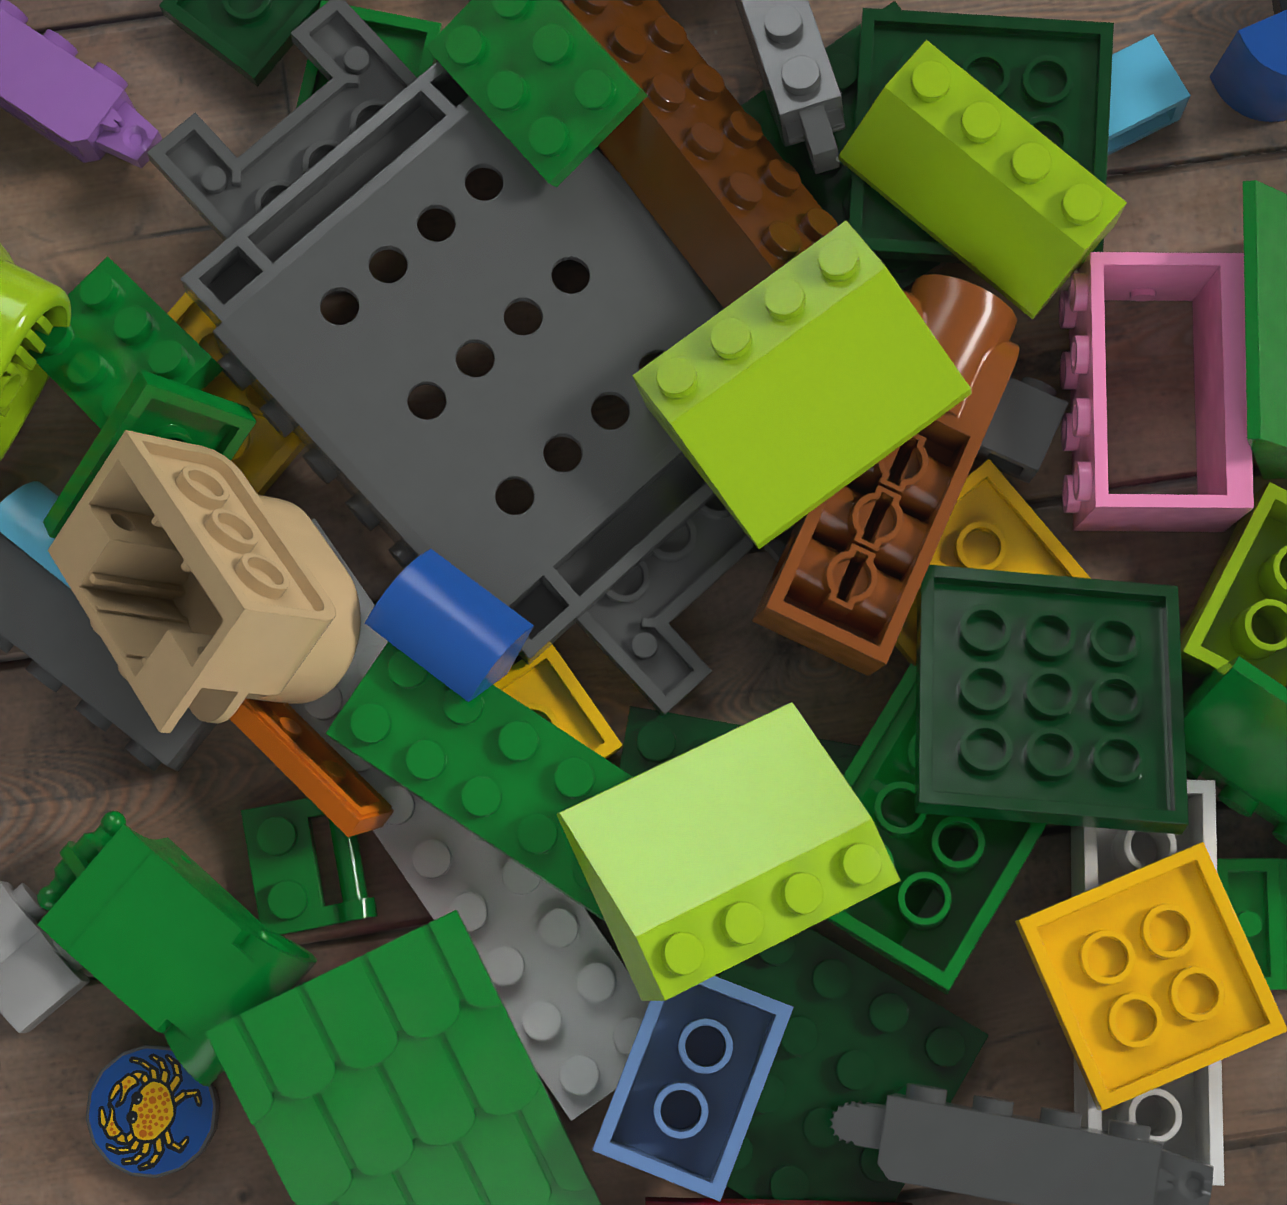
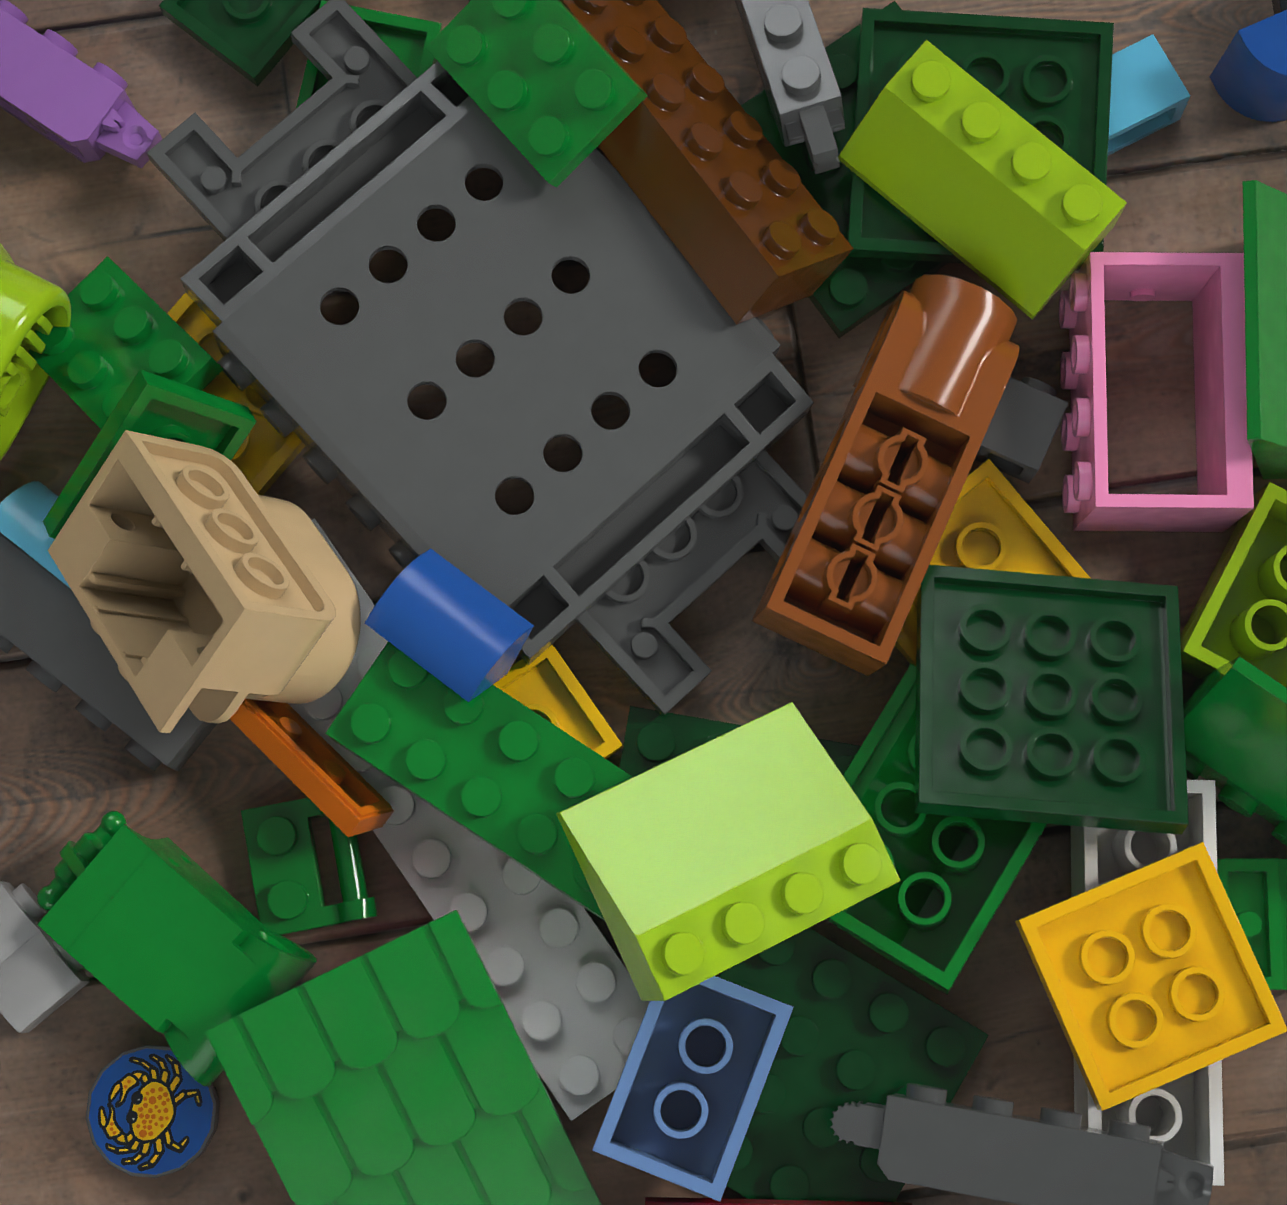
lime slope [632,221,972,549] -> none

